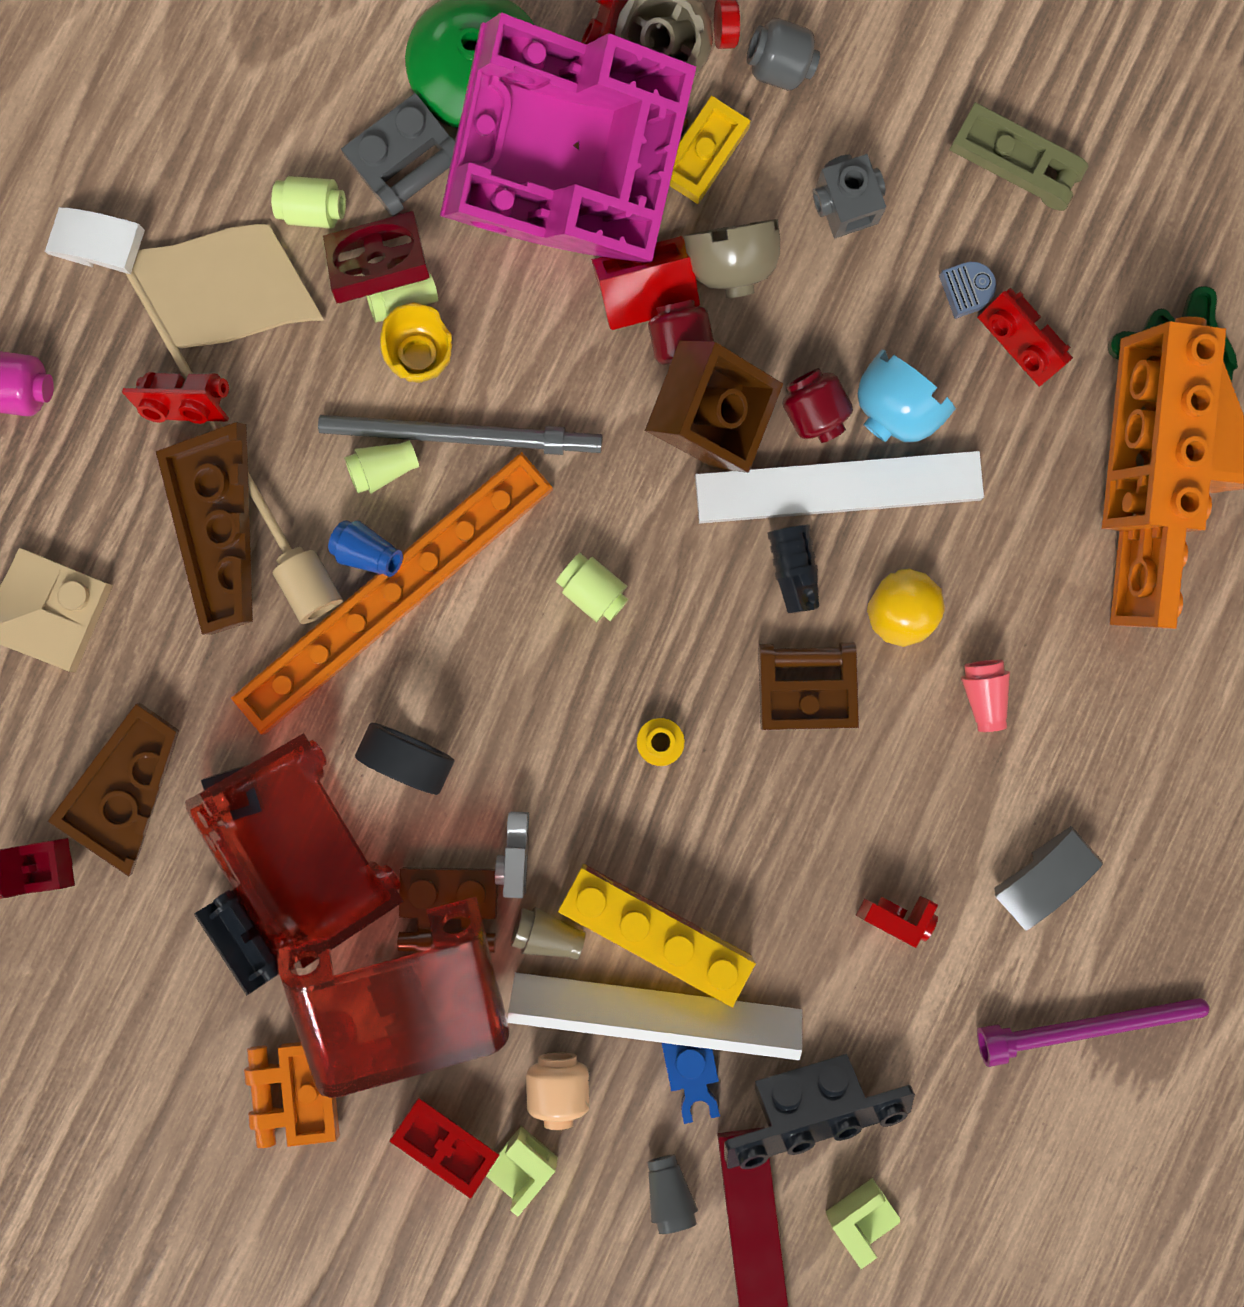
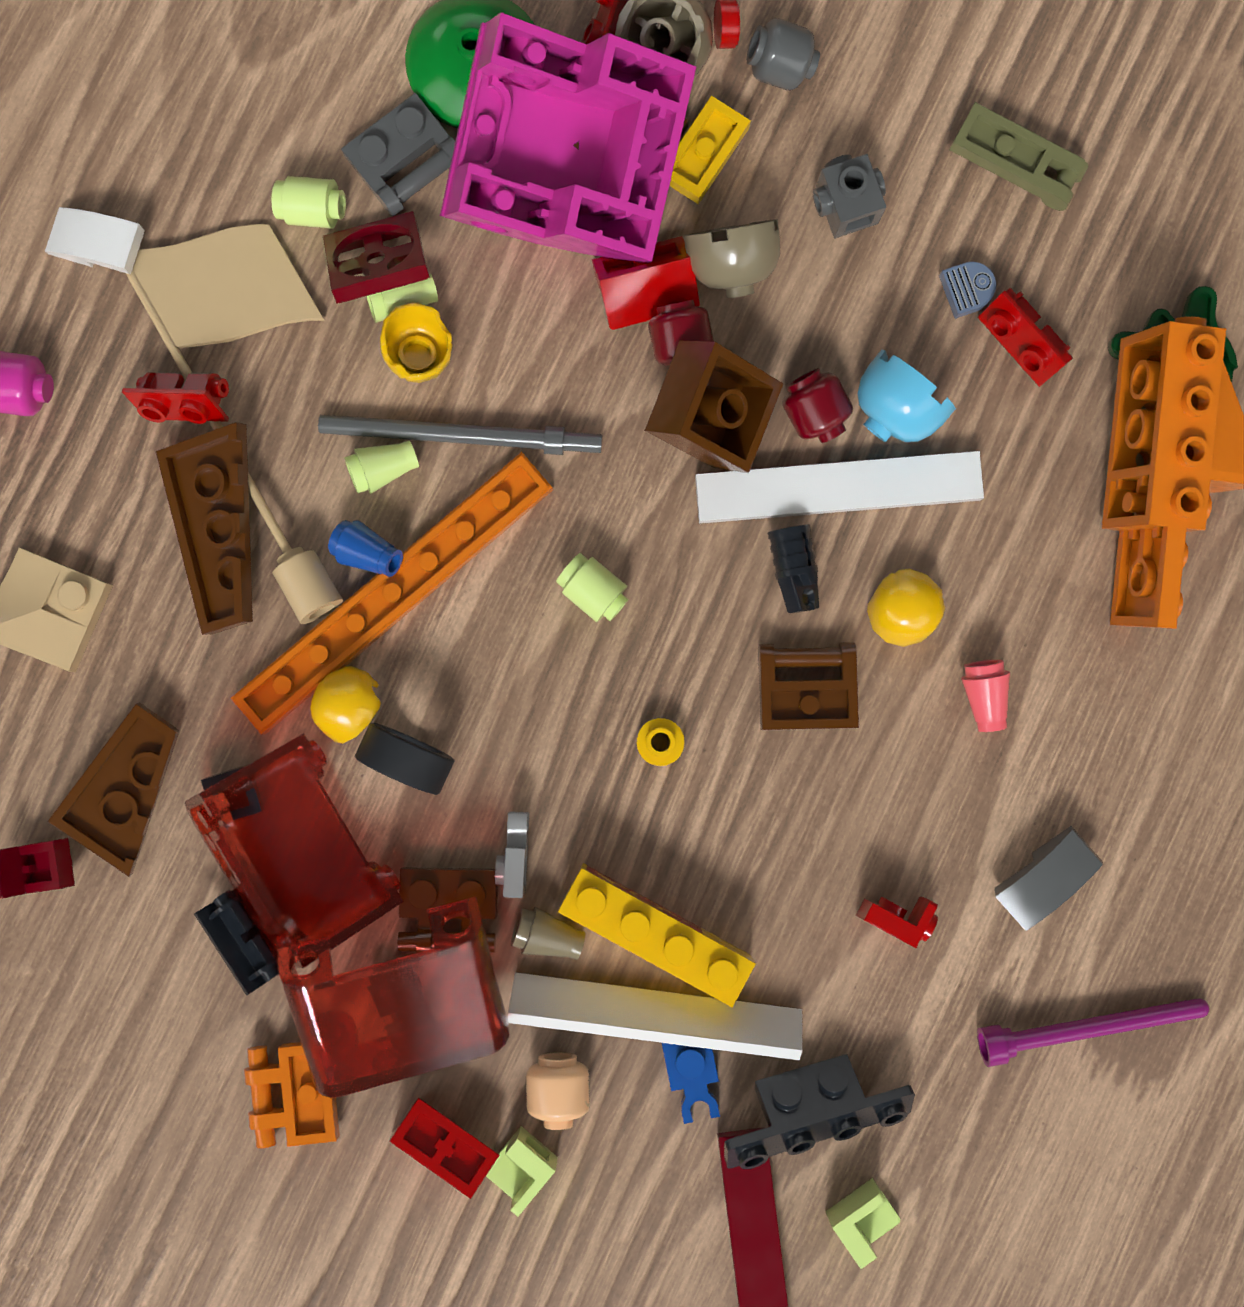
dark grey cone [647,1154,698,1234] -> none
none -> yellow hair [310,666,381,744]

